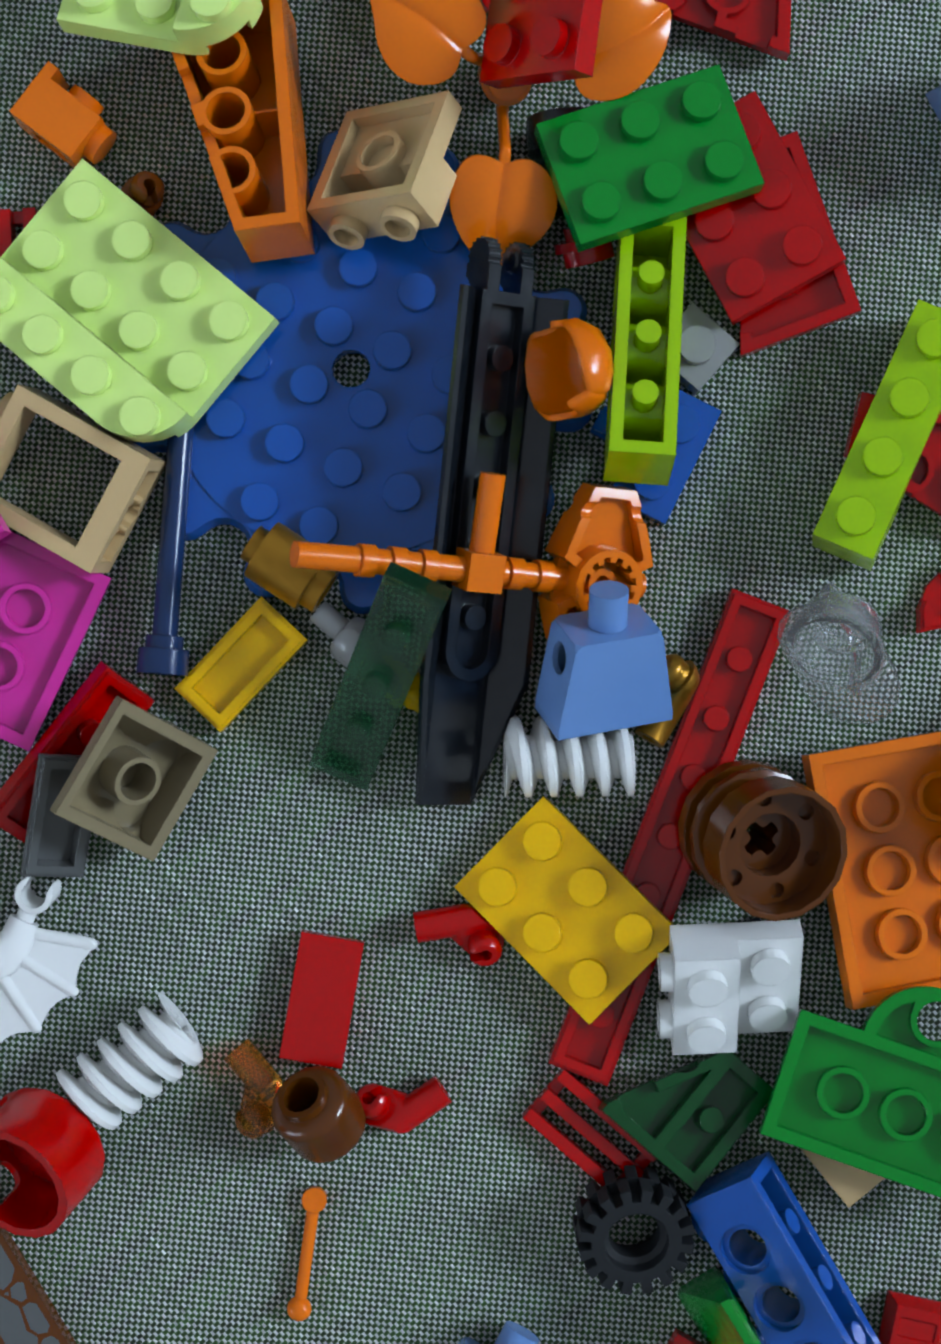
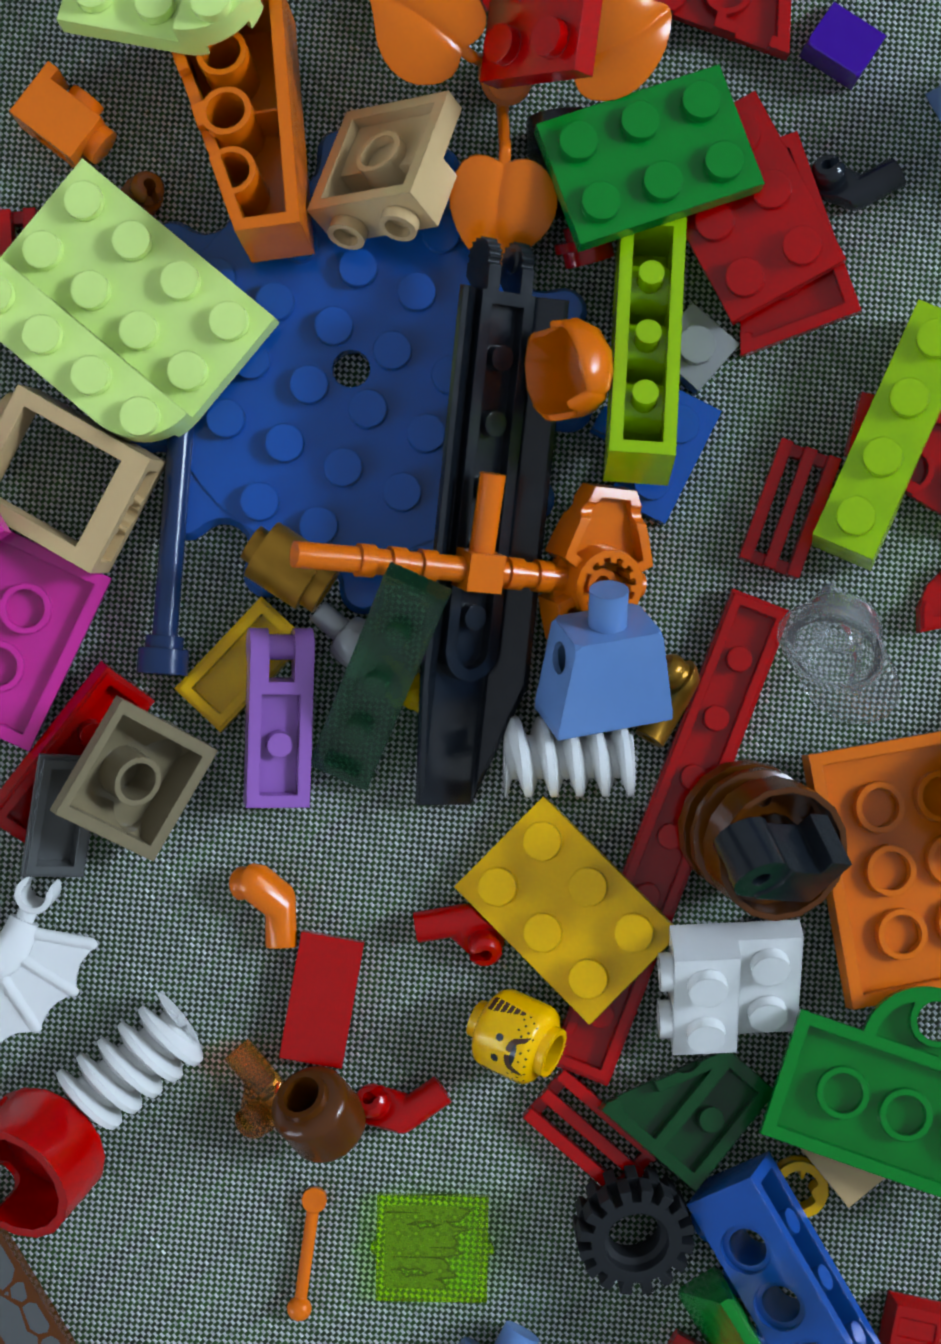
none -> orange arm [229,863,297,949]
none -> medium lavender plate [243,628,315,808]
none -> clear neon green piece [370,1193,494,1303]
none -> yellow head [466,989,567,1084]
none -> black leg [713,814,852,902]
none -> red tile [737,438,842,579]
none -> yellow bush [777,1155,829,1218]
none -> dark purple slope [799,2,887,90]
none -> black arm [811,154,906,211]

